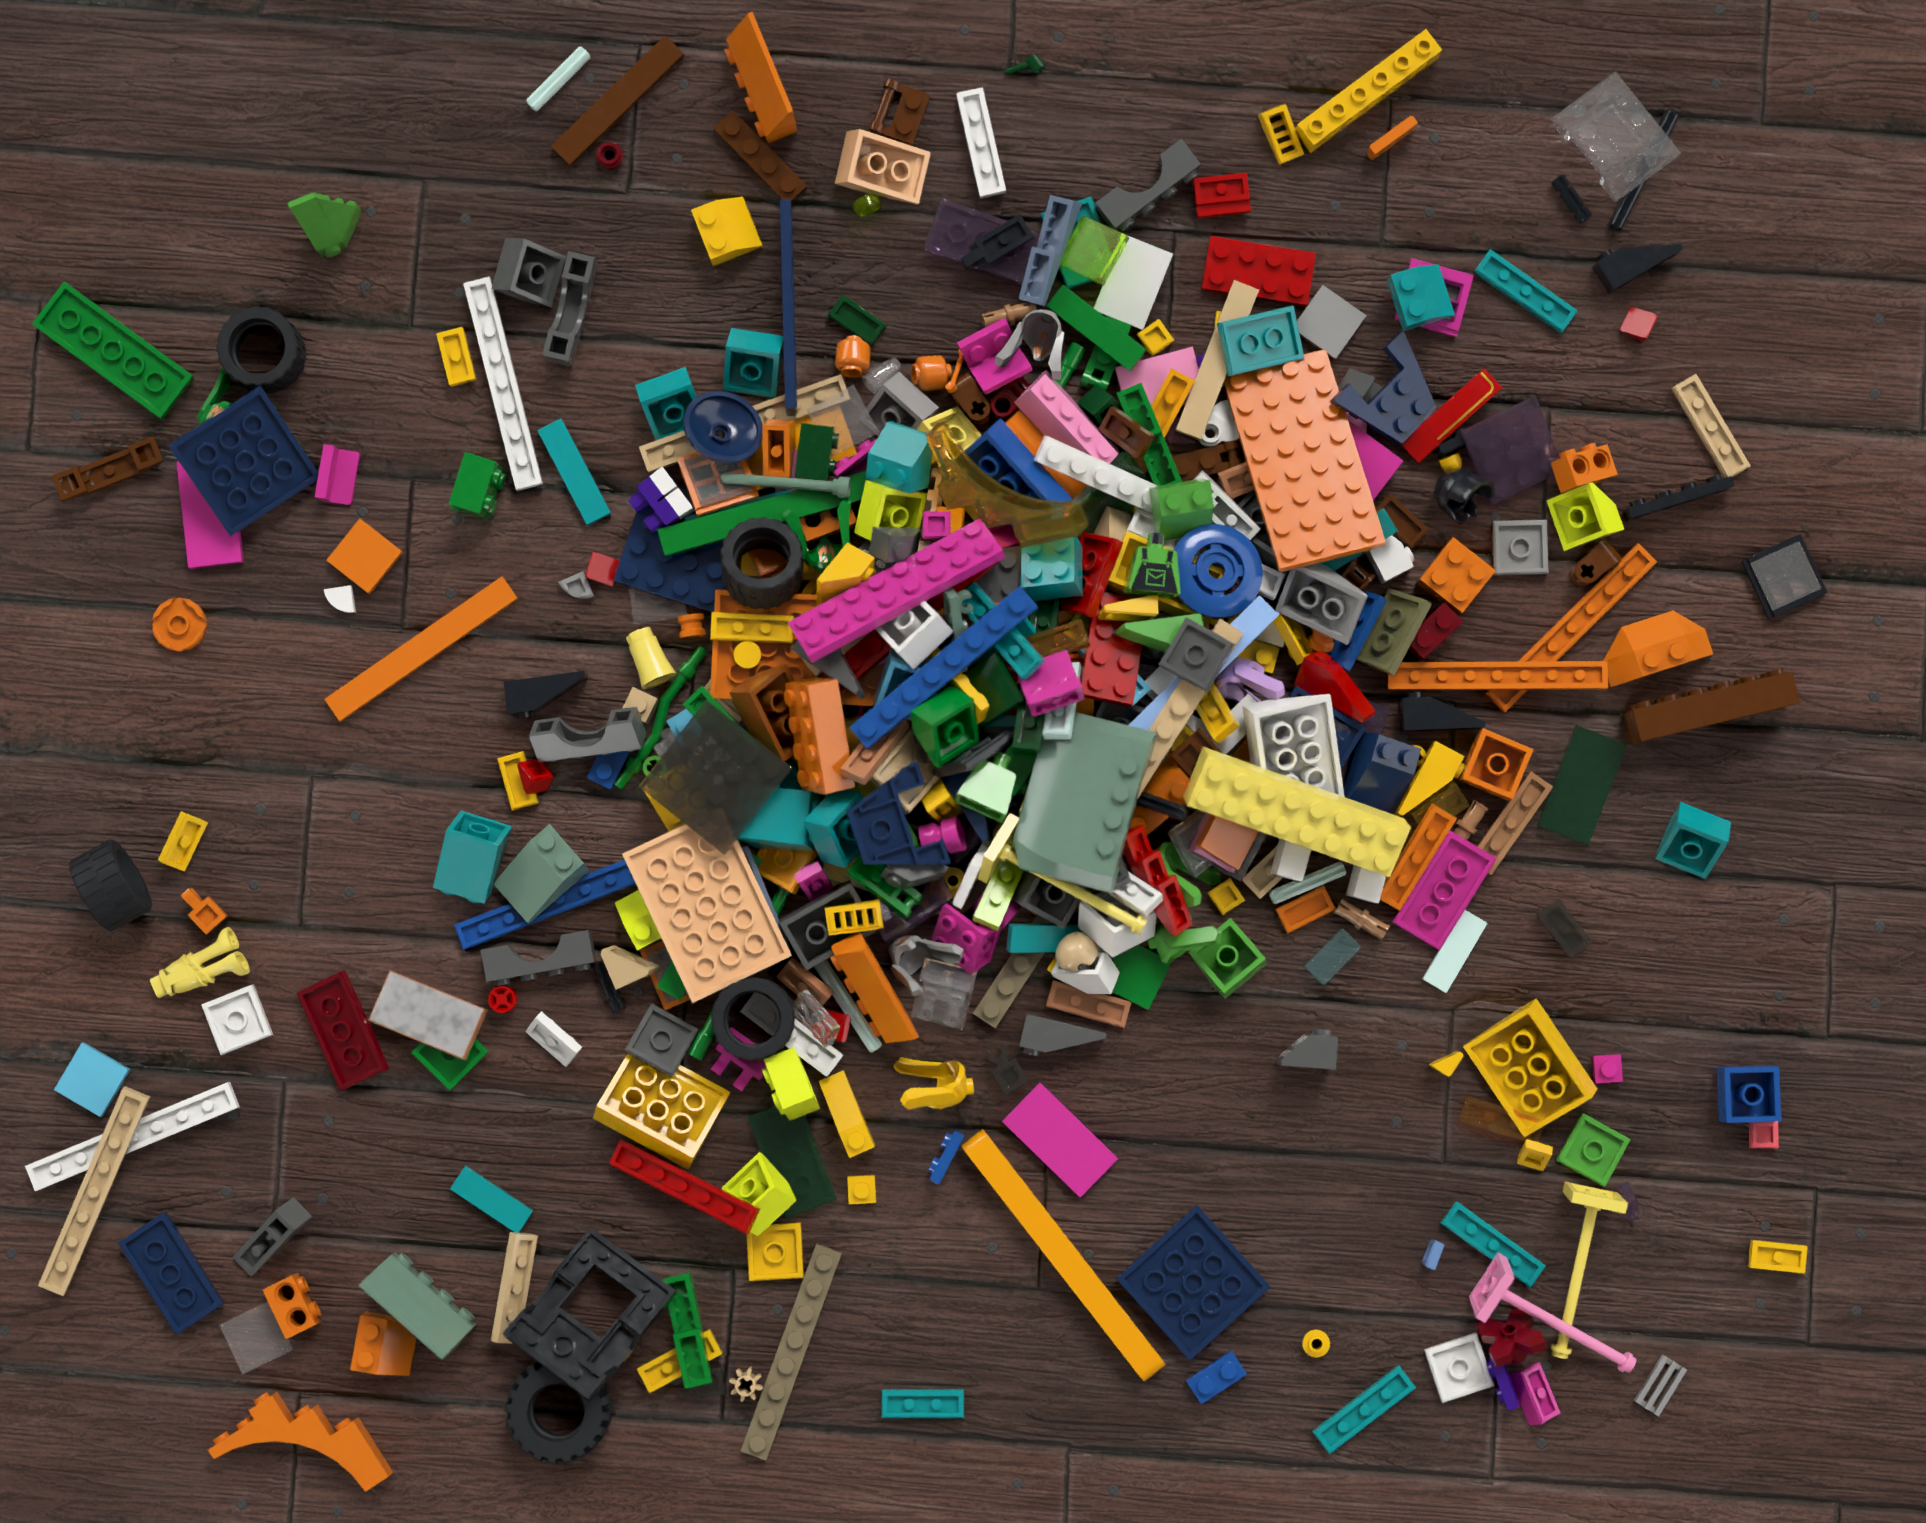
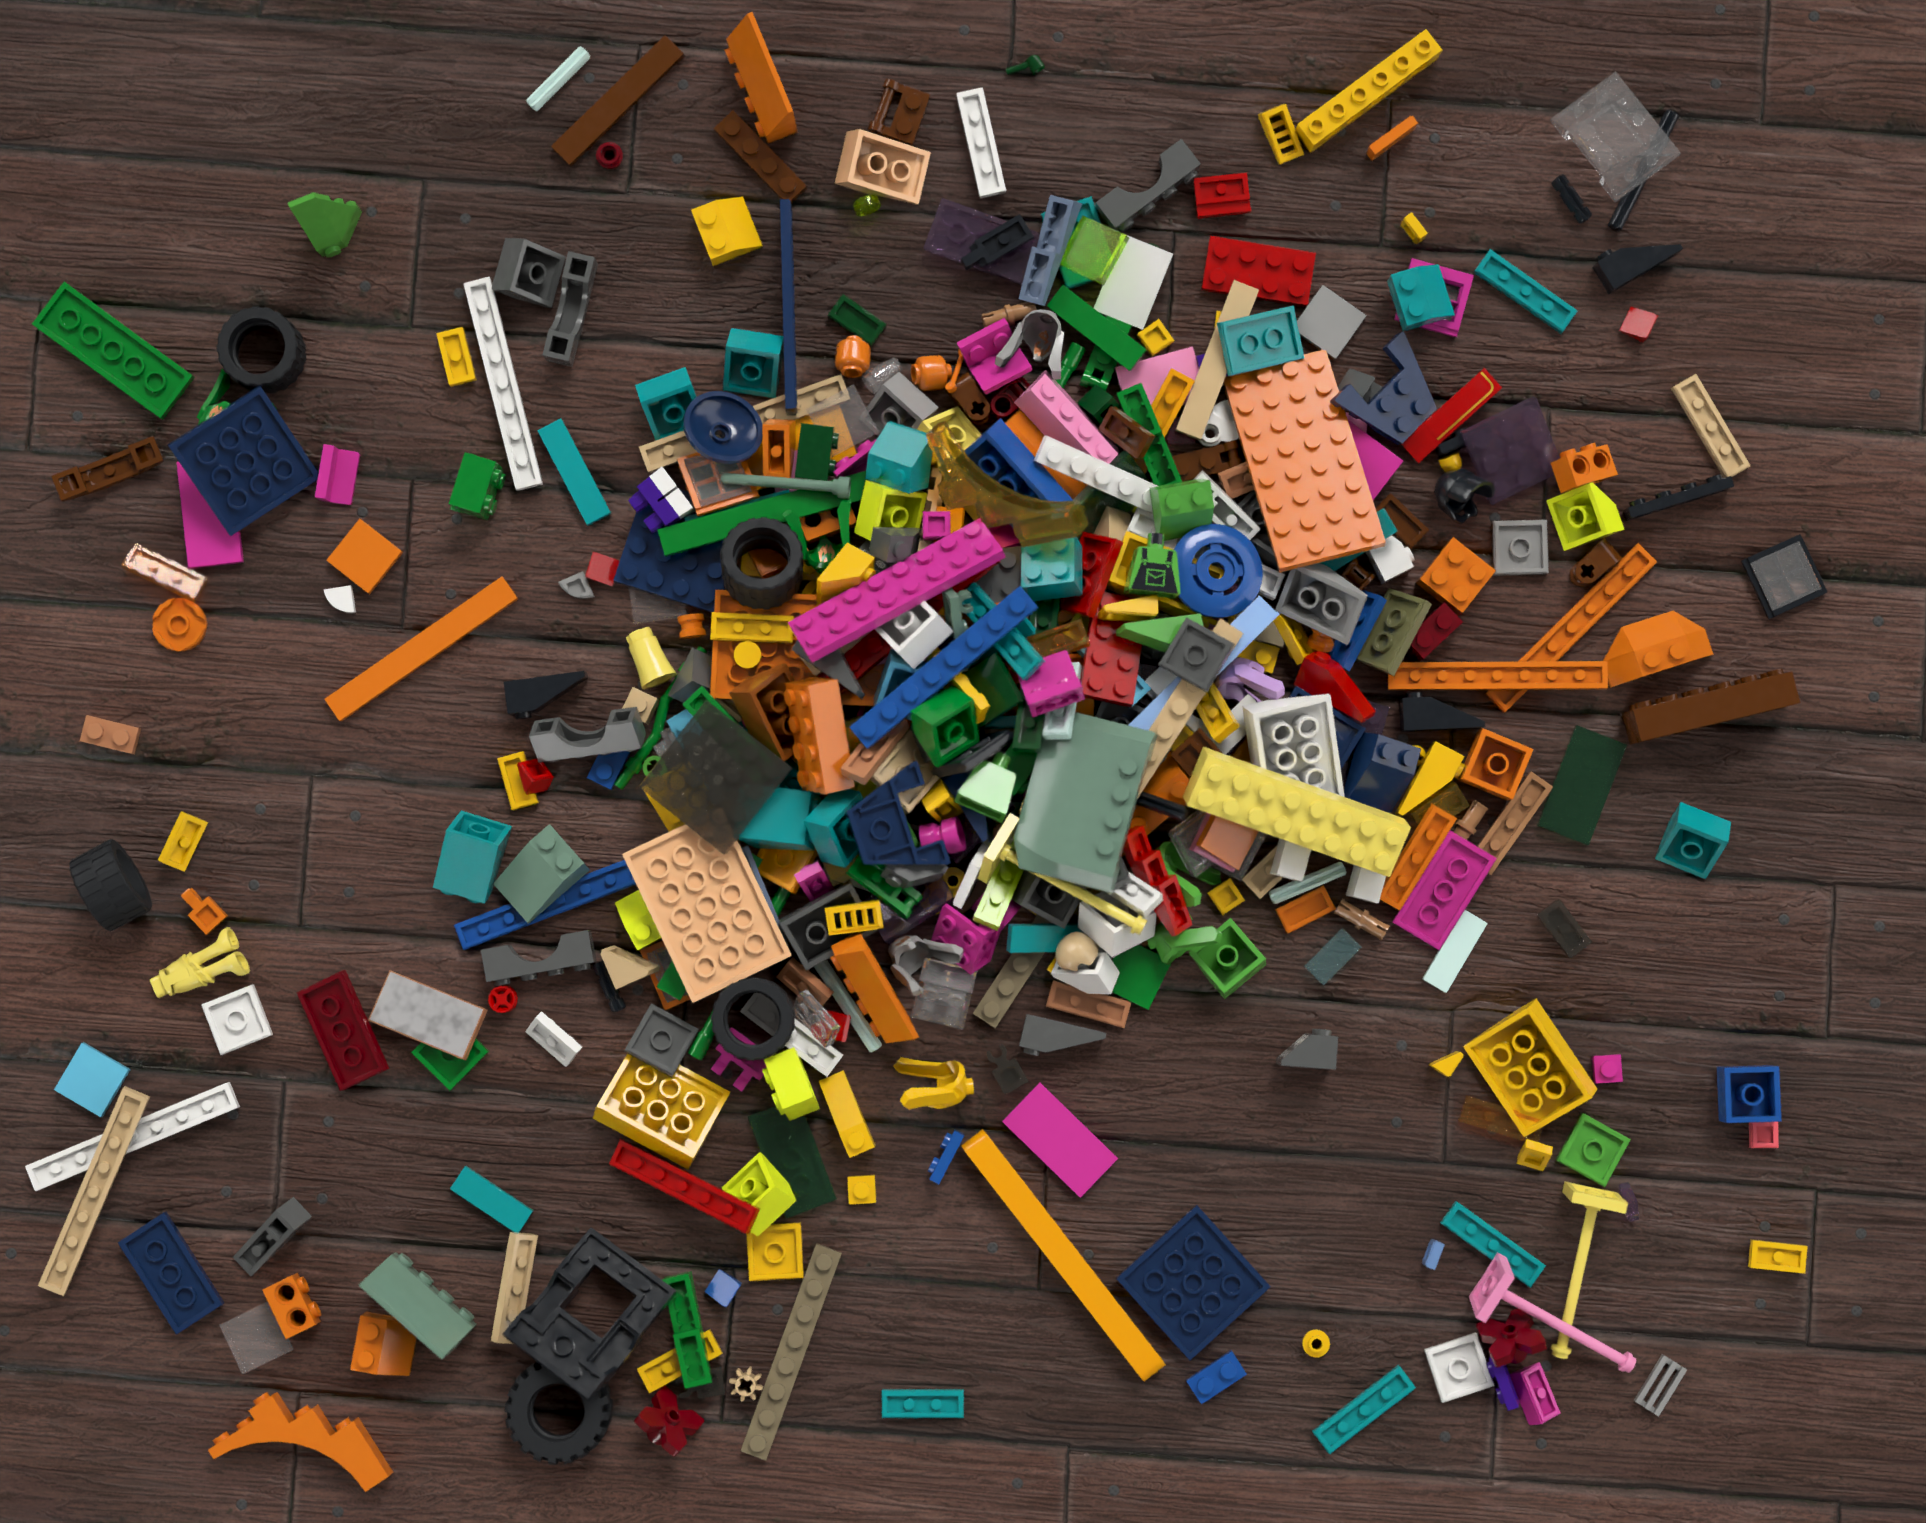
none -> nougat plate [80,715,141,755]
none -> clear orange tile [122,543,208,603]
none -> dark red plant [634,1385,704,1457]
none -> dark grey slope [668,647,712,703]
none -> slope [705,1268,742,1308]
none -> yellow tile [1401,212,1428,244]

